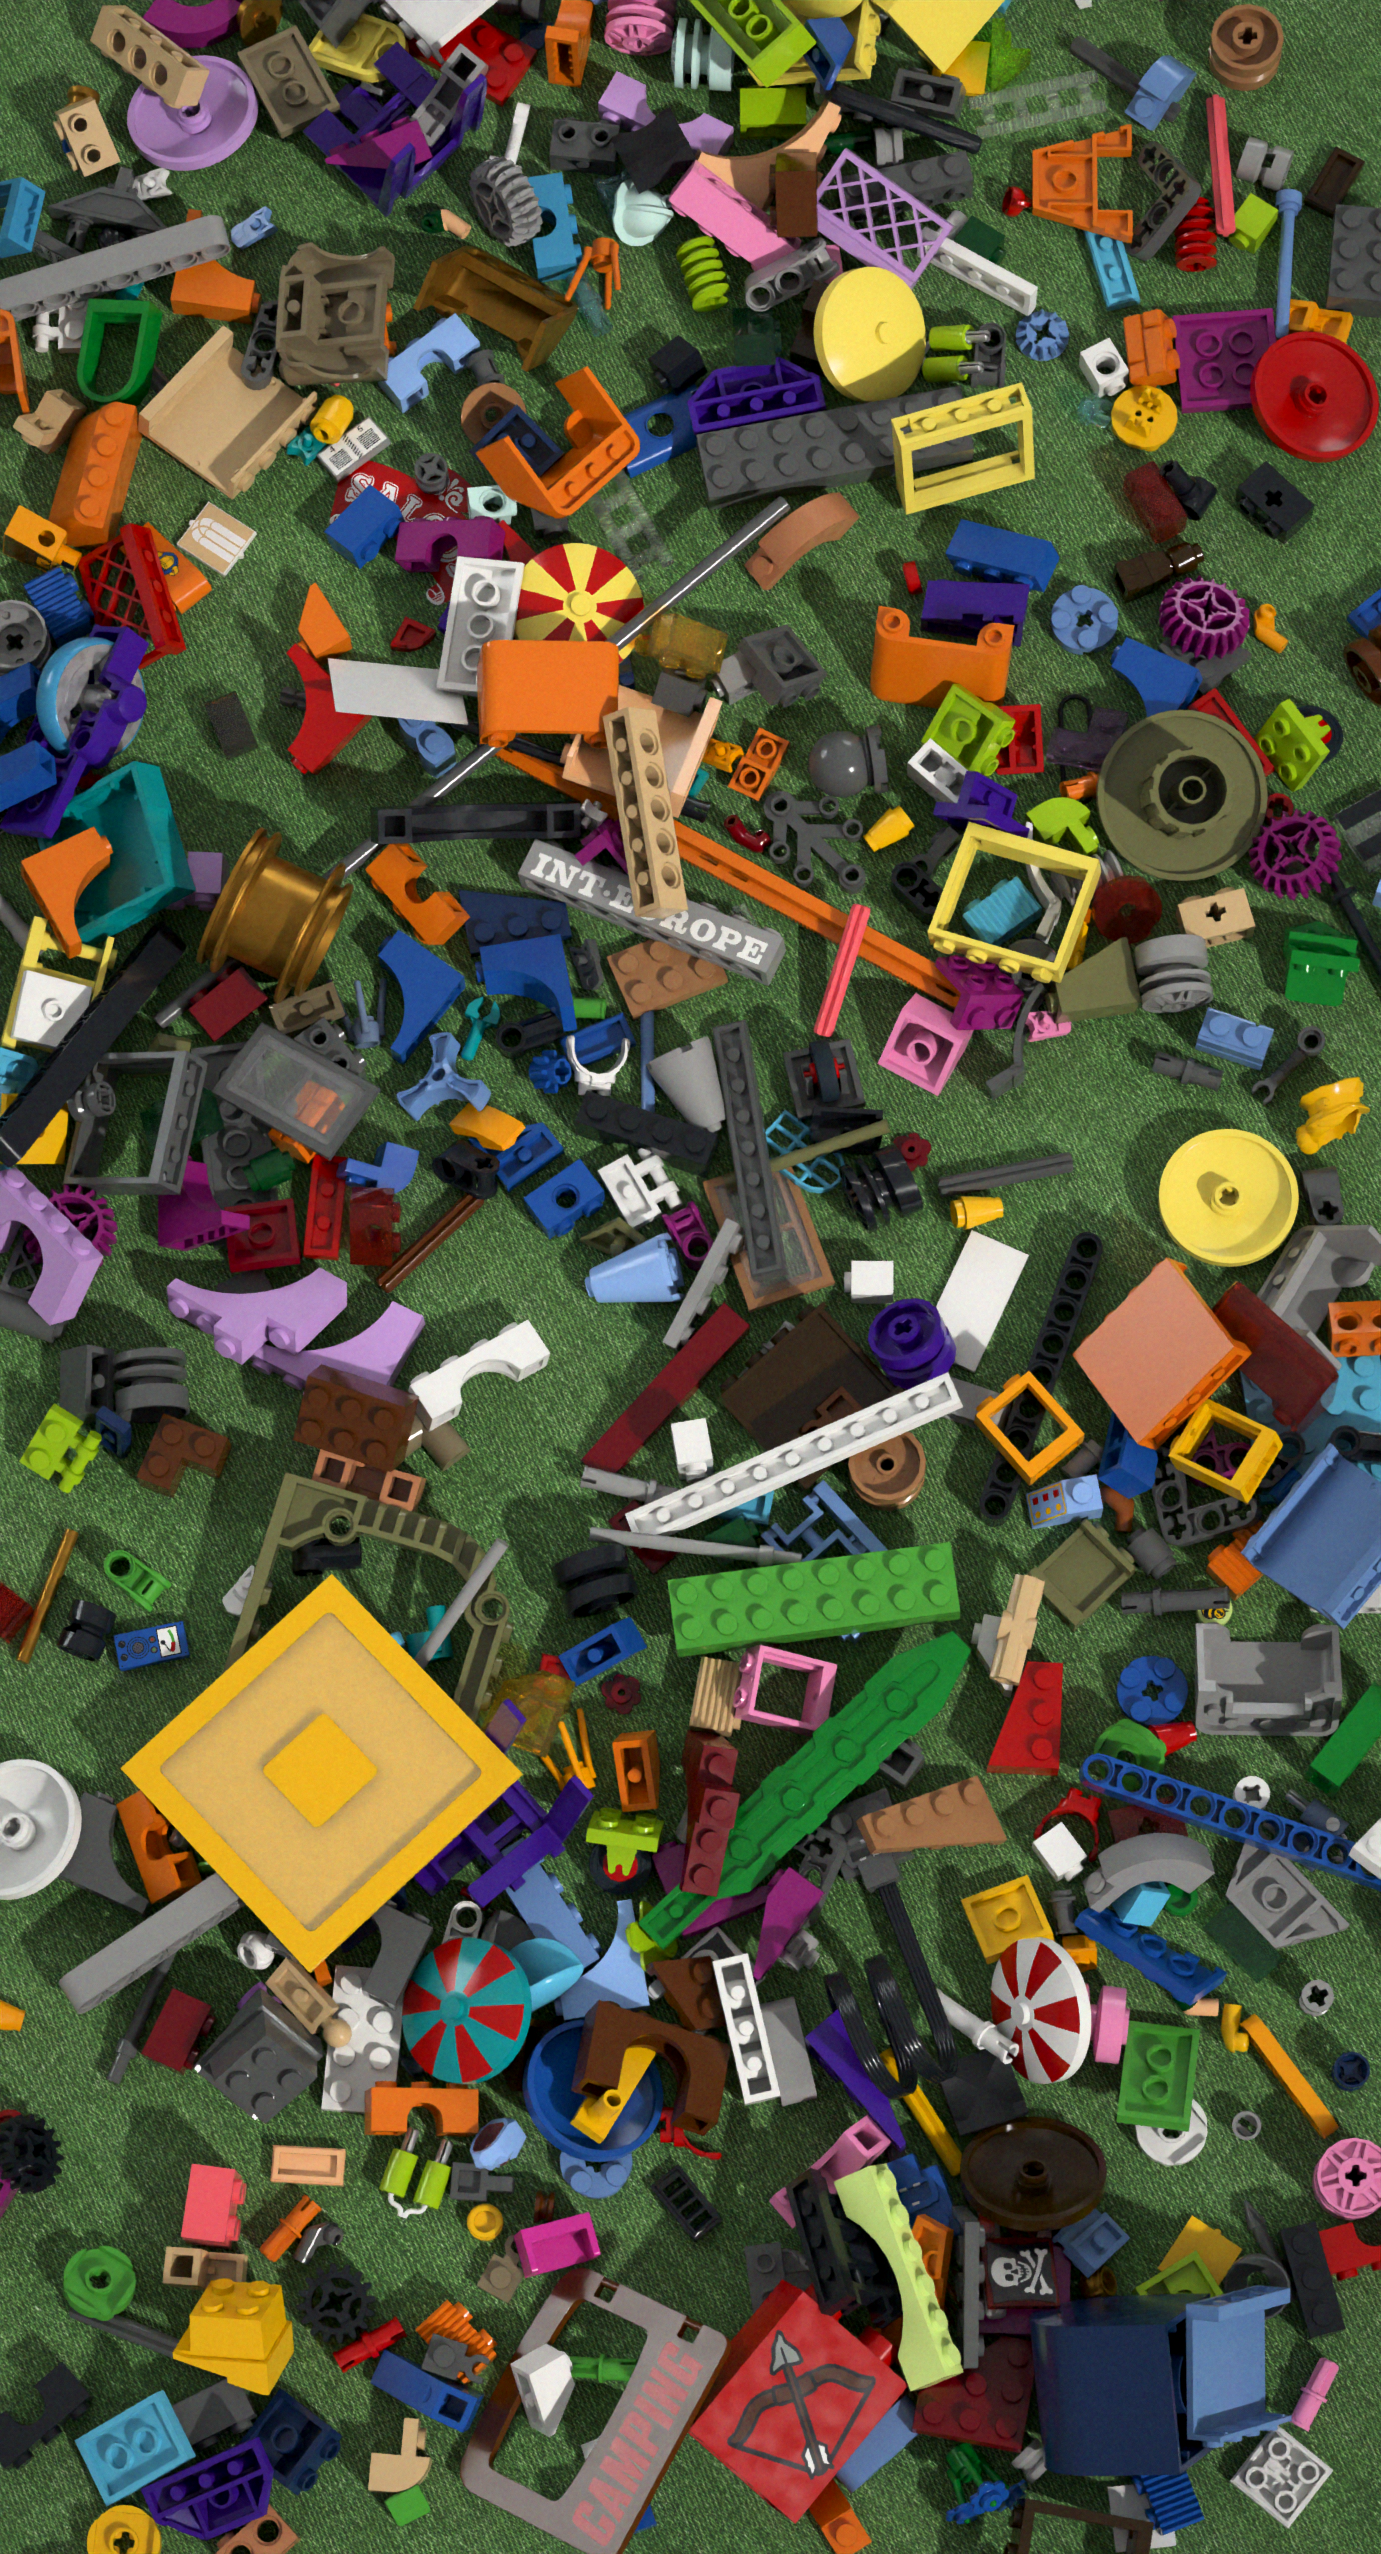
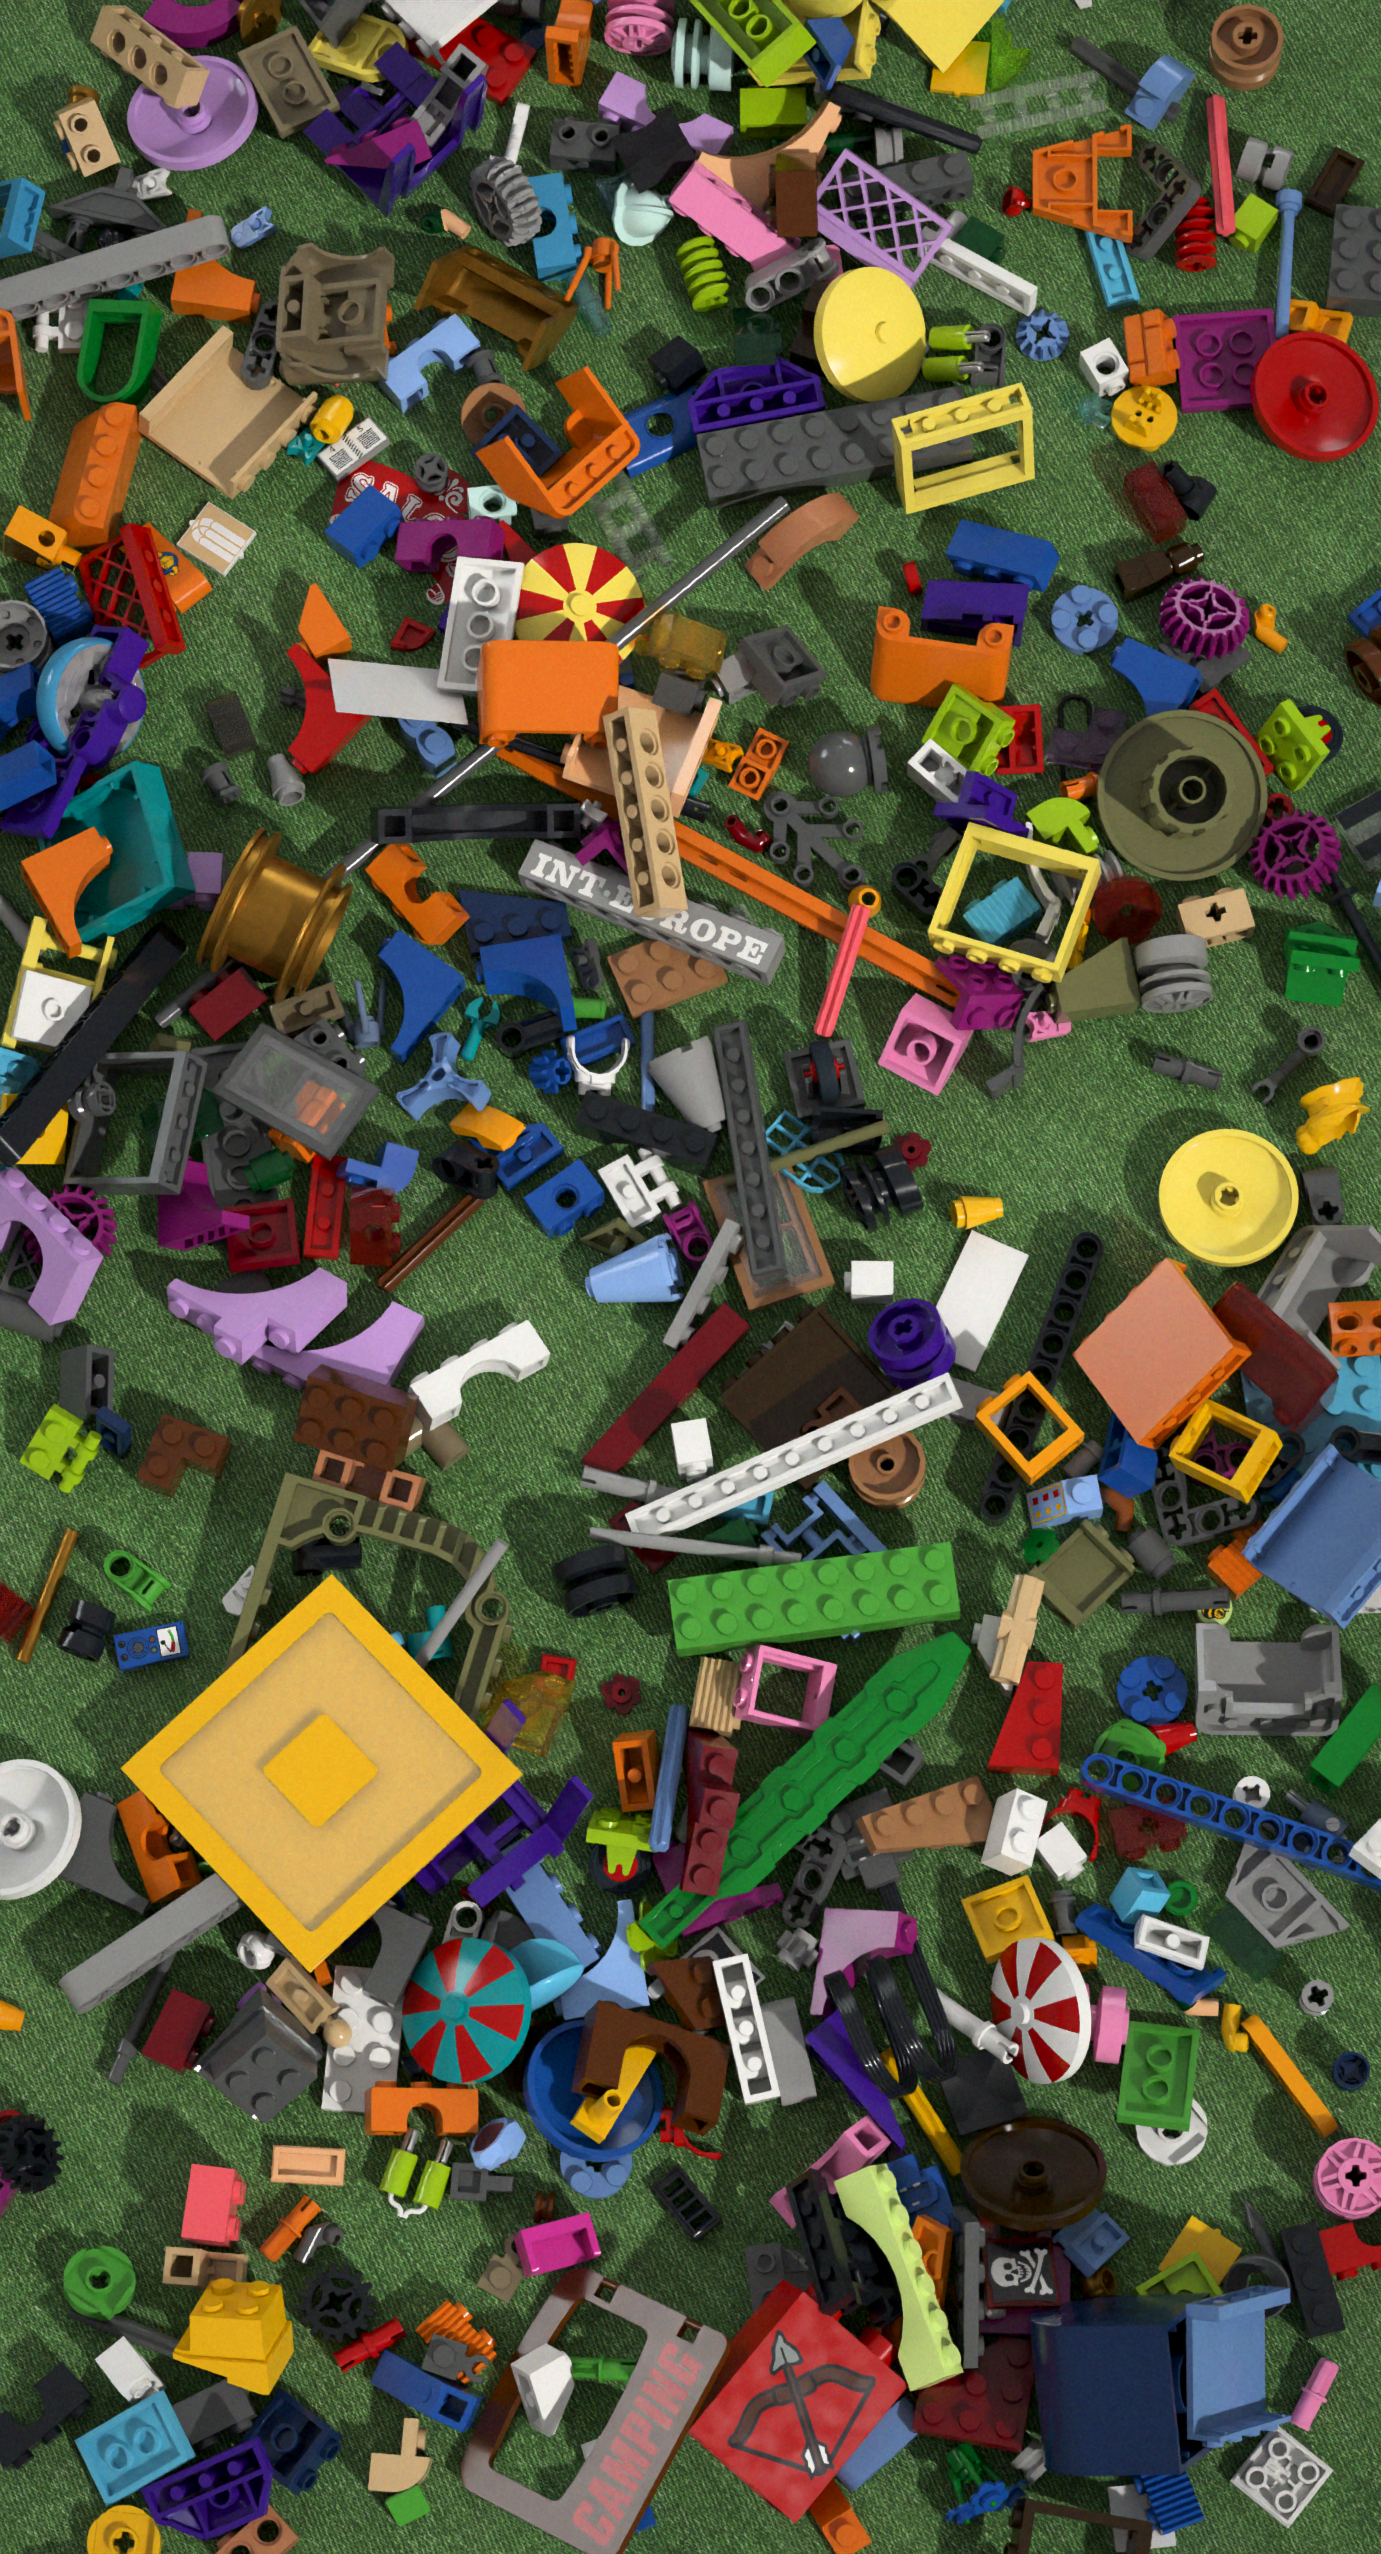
tan brick [13,389,87,454] -> none
dark grey wheel [113,1347,190,1423] -> none
yellow tile [467,2204,504,2241] -> none
light orange plant [534,1708,597,1791] -> none
blue slope [558,1617,647,1687] -> none
magenta slope [753,1867,826,1980] -> none
yellow cone [862,805,915,853] -> none
dark grey brick [890,67,966,123] -> none
dark grey axle [937,1152,1074,1198] -> none
light grey arch [1082,1833,1215,1913] -> none
medium blue brick [1195,1007,1274,1071] -> none
light grey hinge [1232,2110,1262,2140] -> none
black brick [1235,461,1315,545] -> none
none -> white brick [95,2336,167,2406]
none -> dark grey bush [200,761,243,807]
none -> light grey cone [267,754,305,806]
none -> medium blue axle [648,1704,689,1853]
none -> arch [810,1908,918,2020]
none -> light orange cone [848,885,882,918]
none -> white brick [981,1788,1048,1876]
none -> green plant [1022,1528,1060,1563]
none -> white slope [1134,1914,1210,1971]

